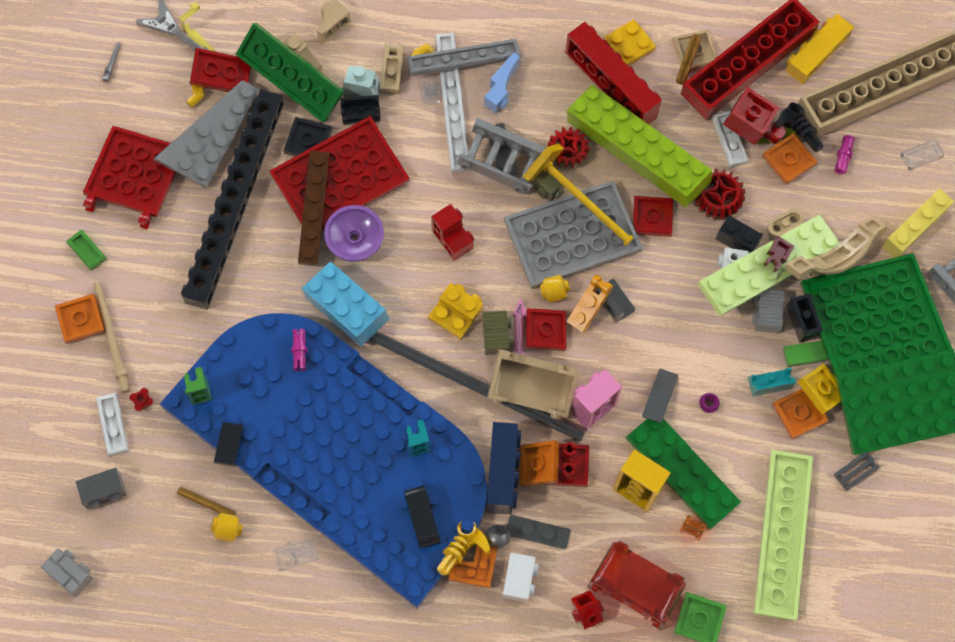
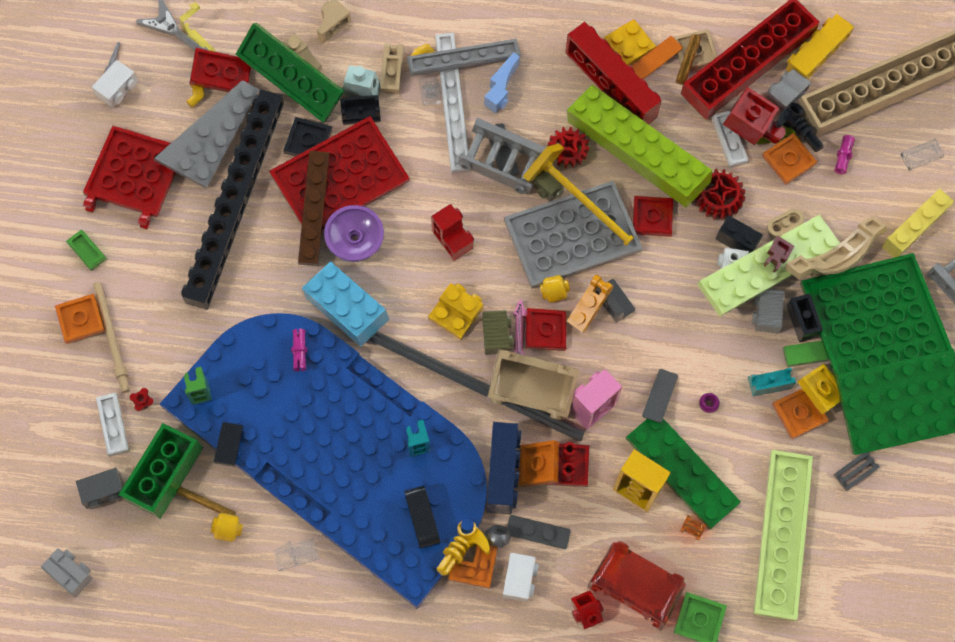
none -> white brick [92,60,138,108]
none -> green brick [118,423,203,519]
none -> orange piece [632,36,683,79]
none -> light grey brick [767,69,811,111]

